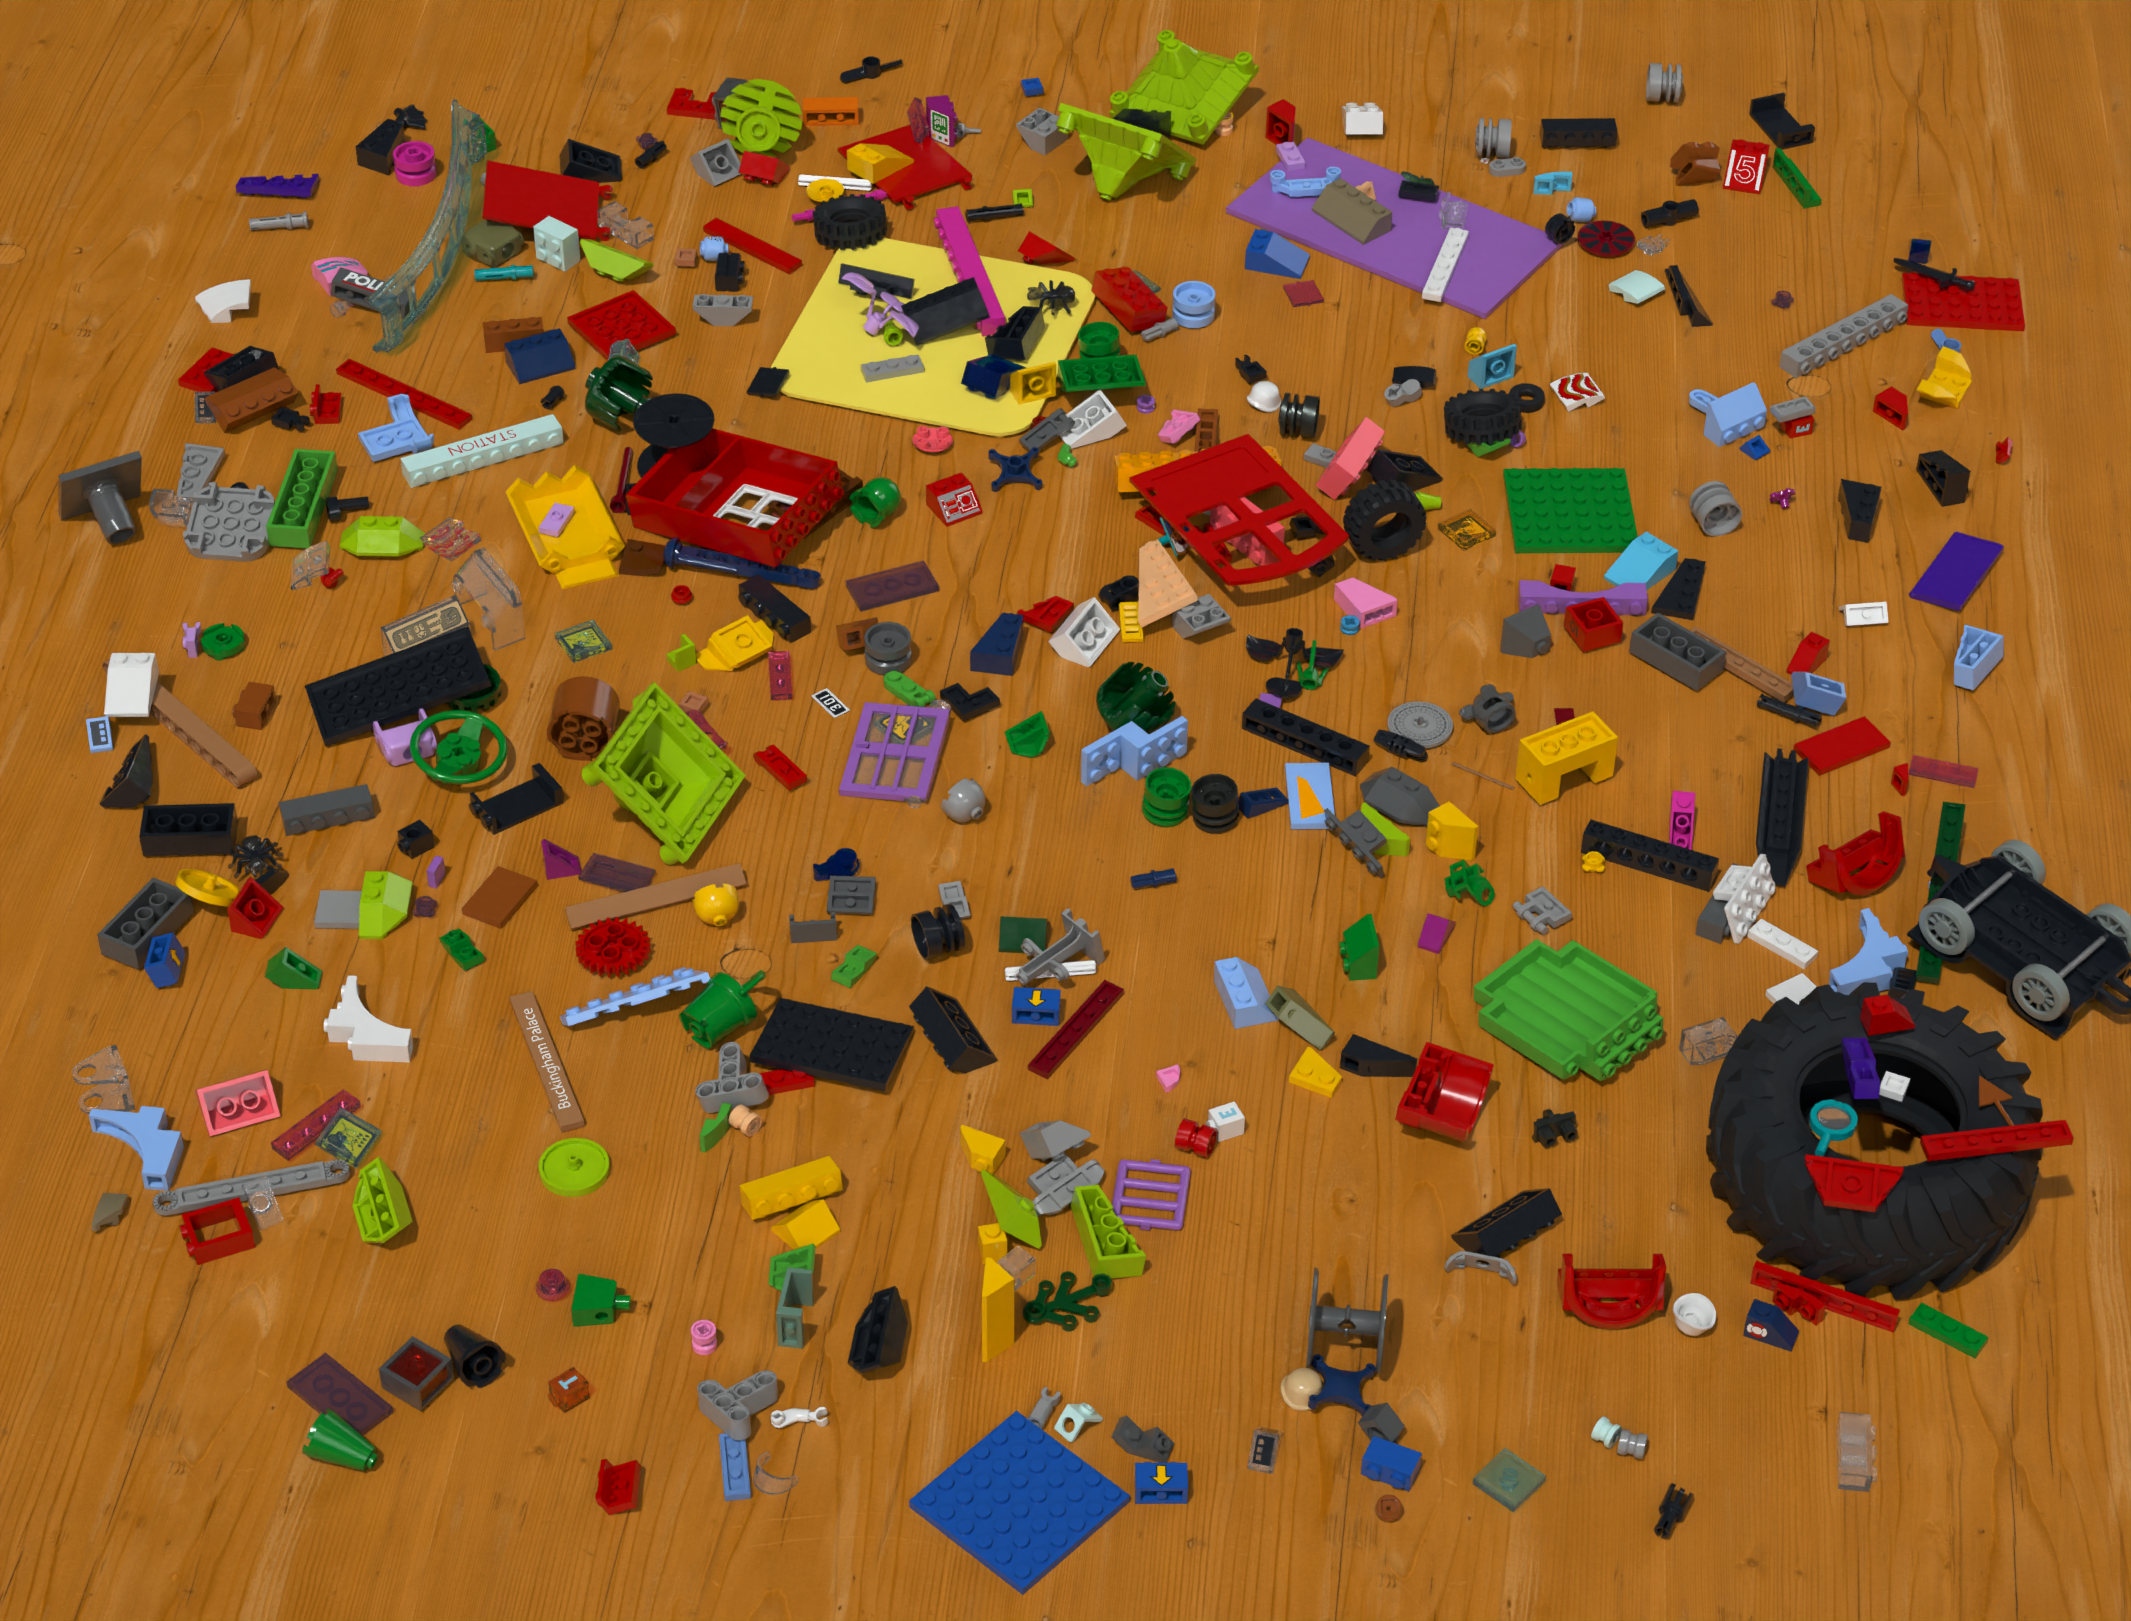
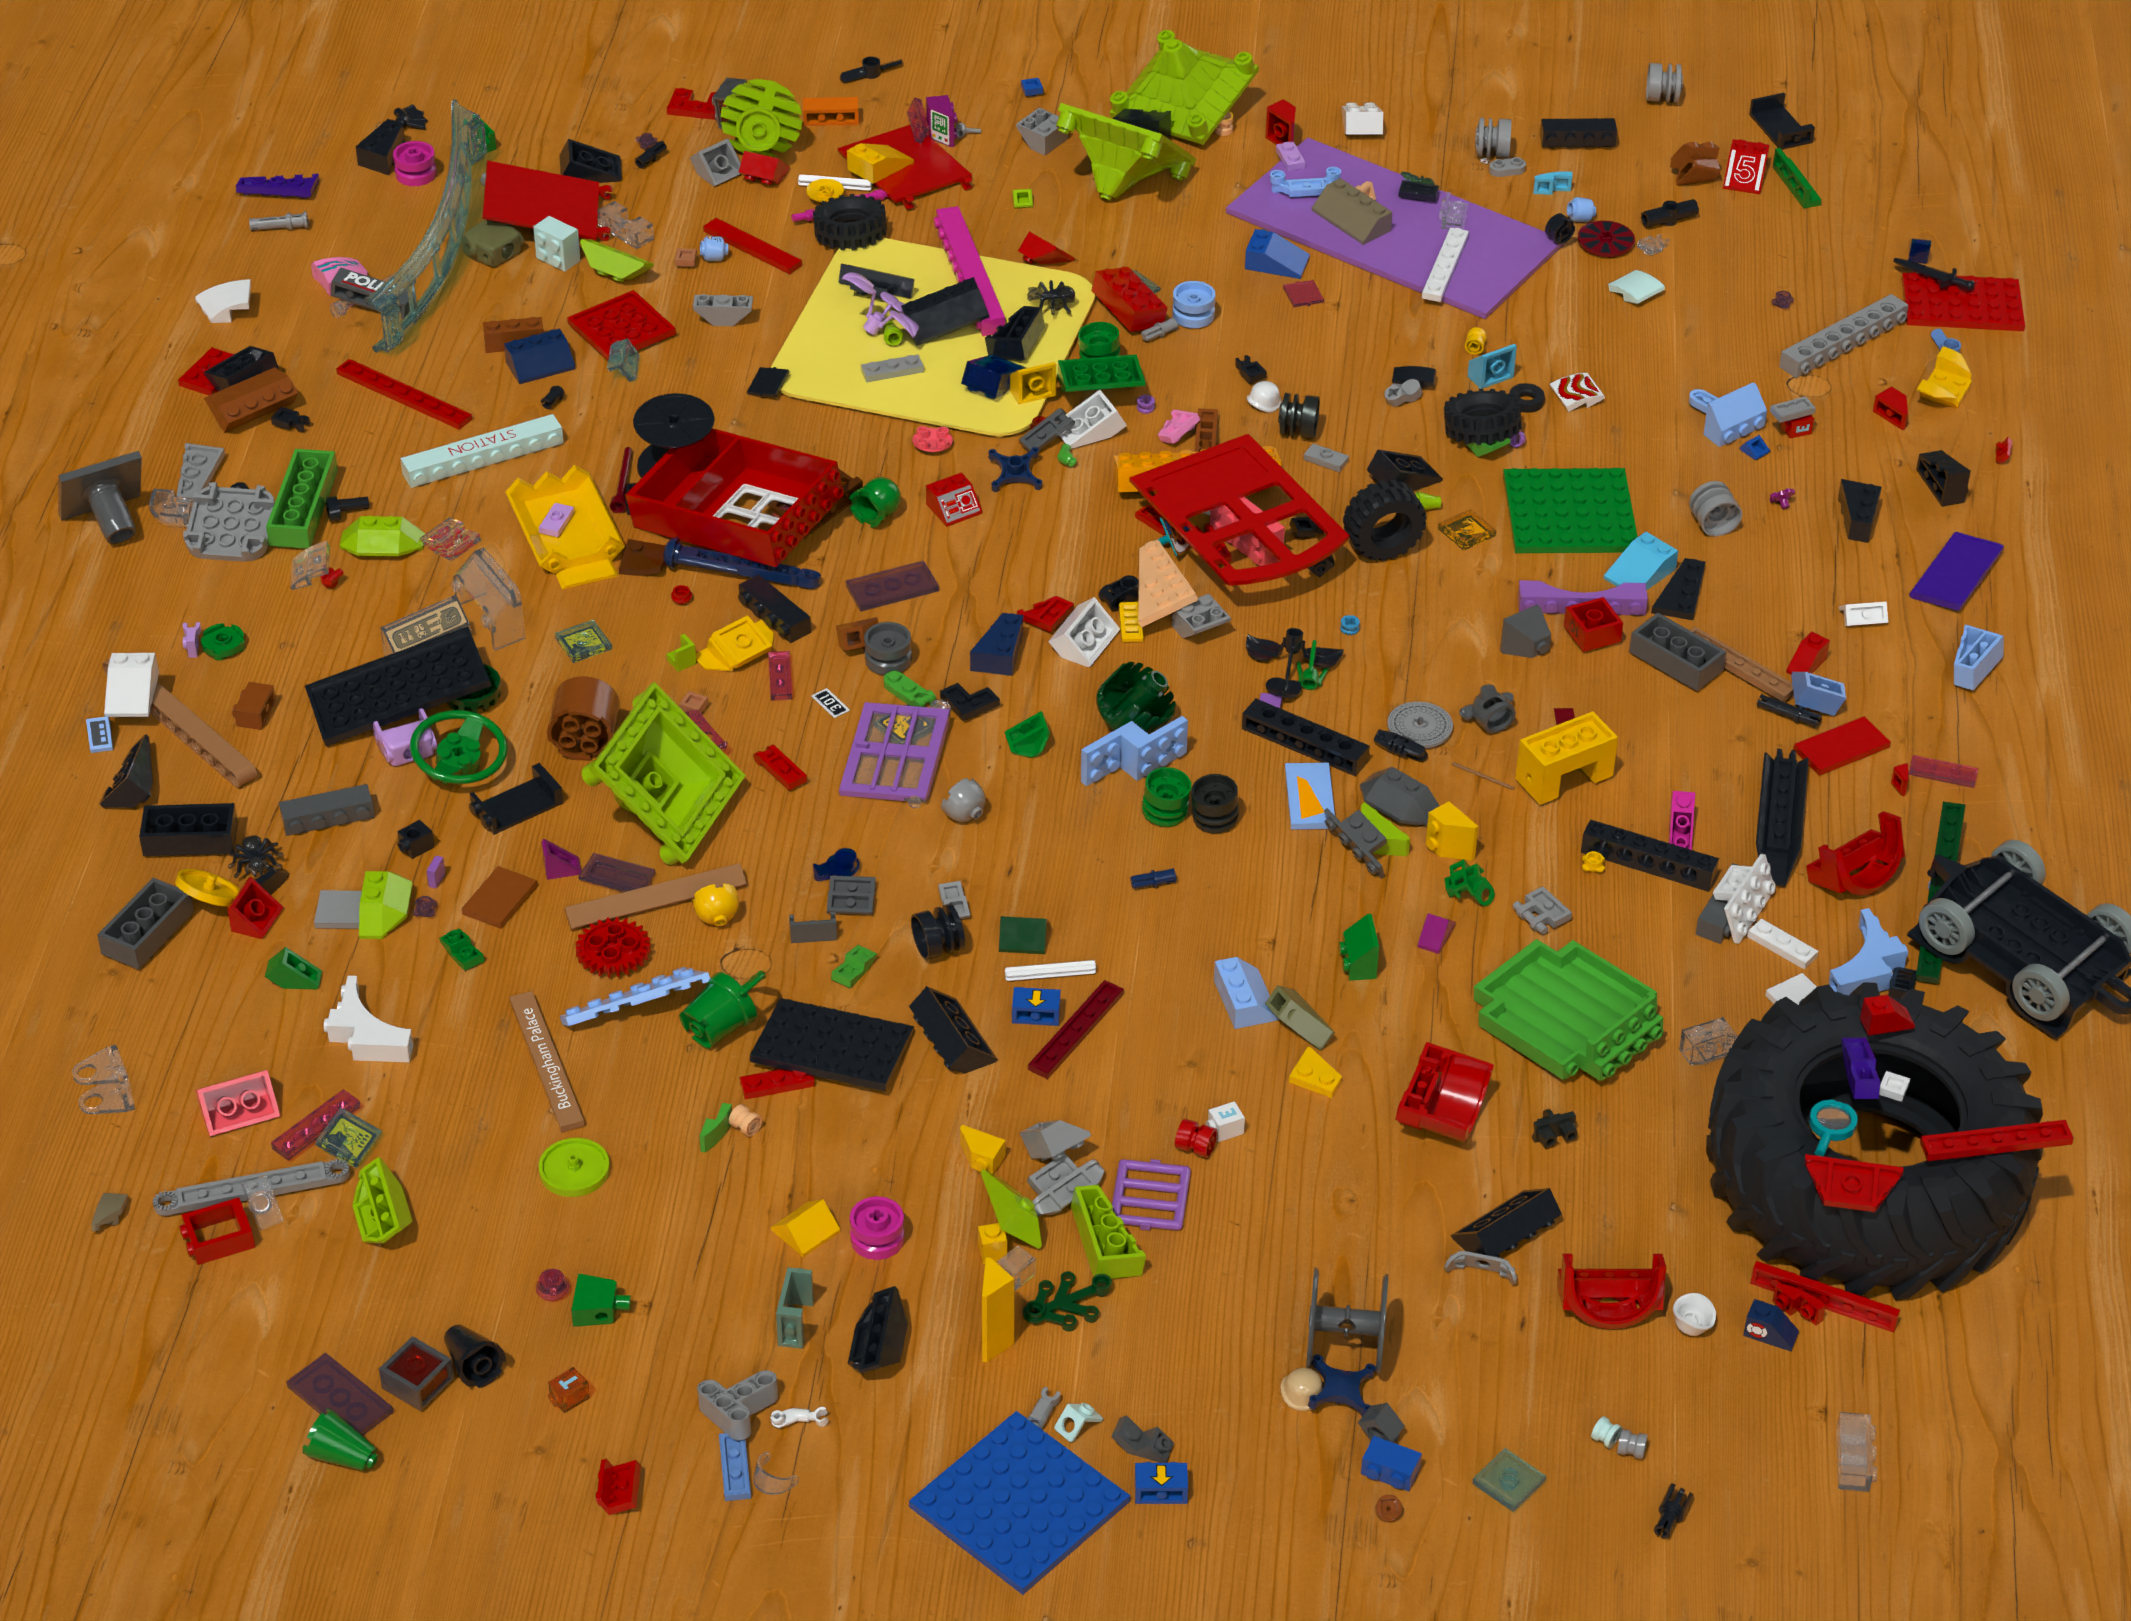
light blue arch [89,1106,184,1191] -> none
blue brick [144,932,185,988] -> none
clear slope [195,392,216,424] -> none
red bracket [310,384,342,424] -> none
light blue piece [358,394,434,462] -> none
teal pin [474,265,534,281] -> none
dark green piece [585,356,653,431] -> none
bright pink wheel [691,1320,717,1355] -> none
light grey beam [695,1042,769,1113] -> none
black brick [715,253,745,292] -> none
yellow brick [739,1156,843,1220] -> none
bright green slope [768,1244,816,1291] -> none
black pin [965,203,1023,222] -> none
light grey piece [1016,908,1105,985] -> none
bright pink tile [1156,1064,1180,1093] -> none
dark blue slope [1238,787,1288,818] -> none
slope [1248,1426,1283,1474] -> none
coral brick [1316,417,1385,500] -> none
bright pink slope [1334,578,1398,629] -> none
black slope [1340,1034,1418,1077] -> none
red brick [1550,564,1576,592] -> none
black wedge [1664,265,1713,327] -> none
green plate [1908,1302,1989,1359] -> none
dark orange piece [1979,1075,2014,1126] -> none
none -> dark pink wheel [850,1196,904,1260]

